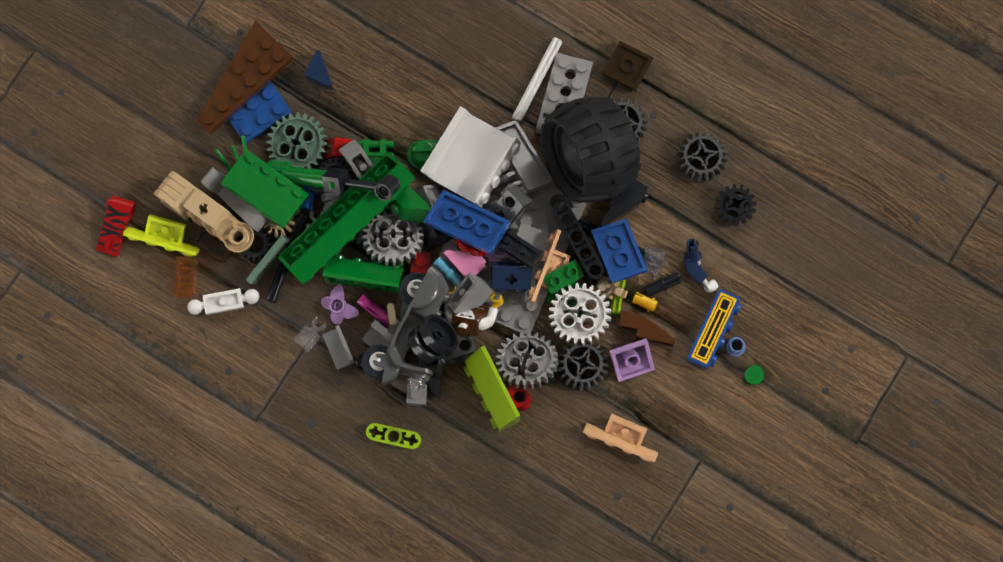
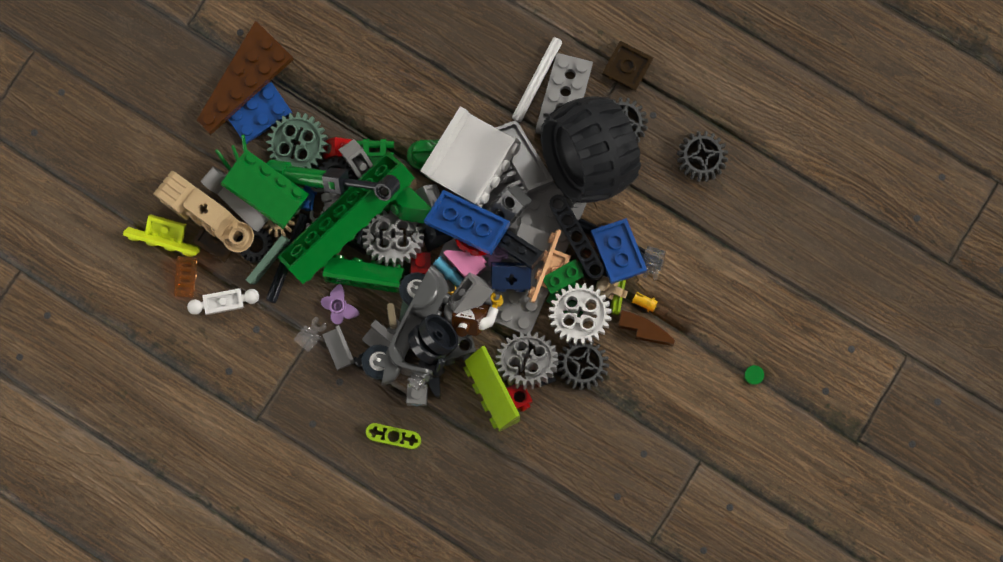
red door [96,195,136,257] -> none
dark blue slope [304,50,333,90] -> none
dark pink pin [357,294,397,329] -> none
light nougat bracket [583,414,658,462] -> none
black slope [600,180,649,227] -> none
lavender slope [609,338,655,382] -> none
black axle [644,272,682,297] -> none
dark blue arm [684,238,718,293] -> none
brick [686,289,742,370] -> none
black gear [715,184,757,226] -> none
medium blue piece [726,337,746,357] -> none

